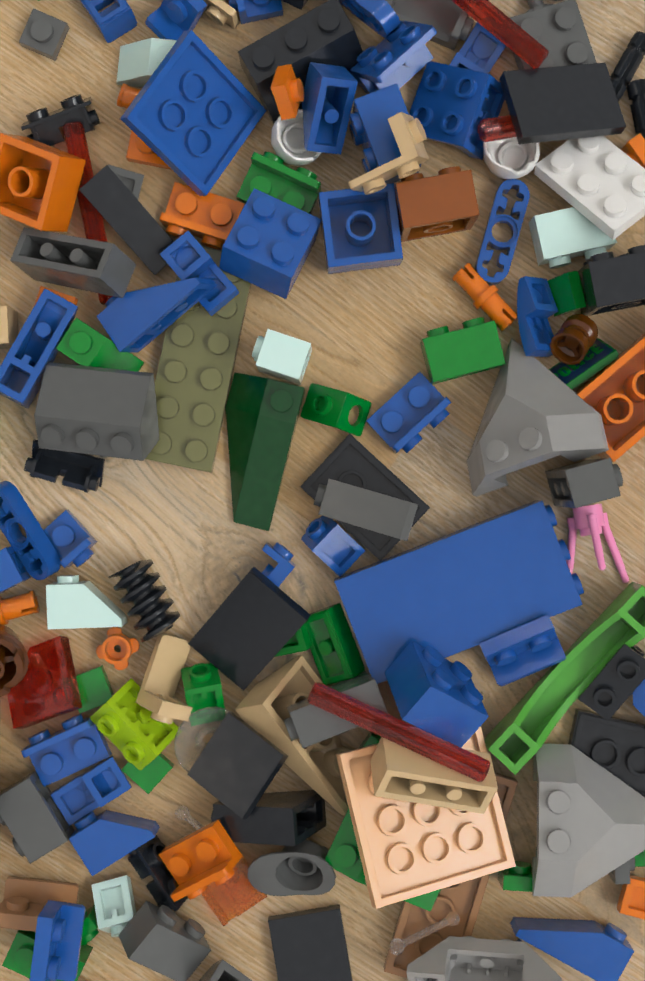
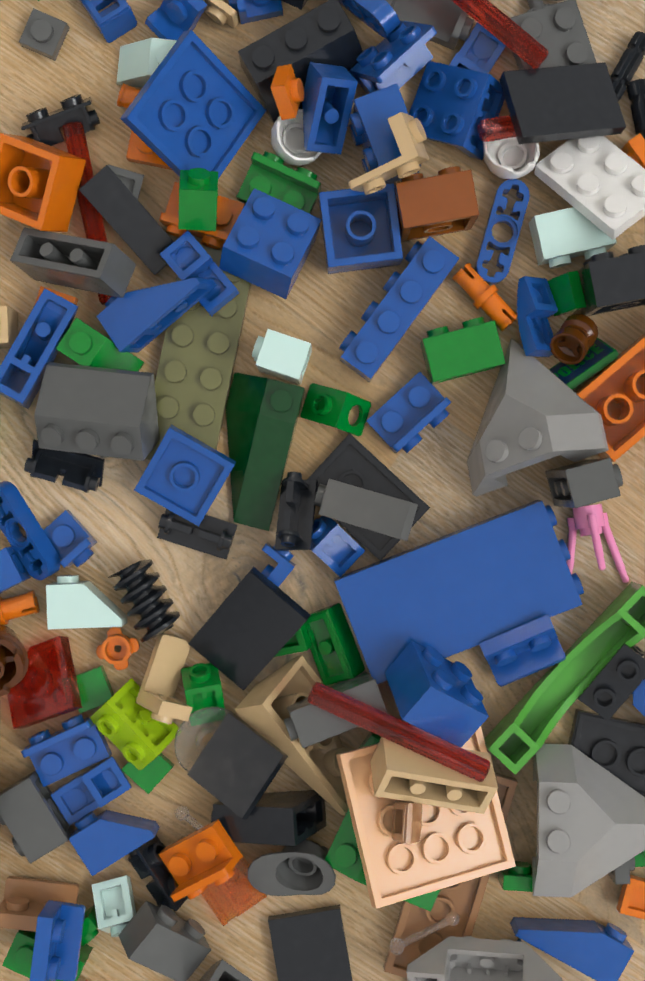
none -> blue plate [134,425,236,527]
none -> black hinge [157,509,238,560]
none -> green brick [178,168,218,231]
none -> black hinge [275,472,318,551]
none -> blue brick [339,236,459,382]
none -> medium nougat slope [392,801,422,844]

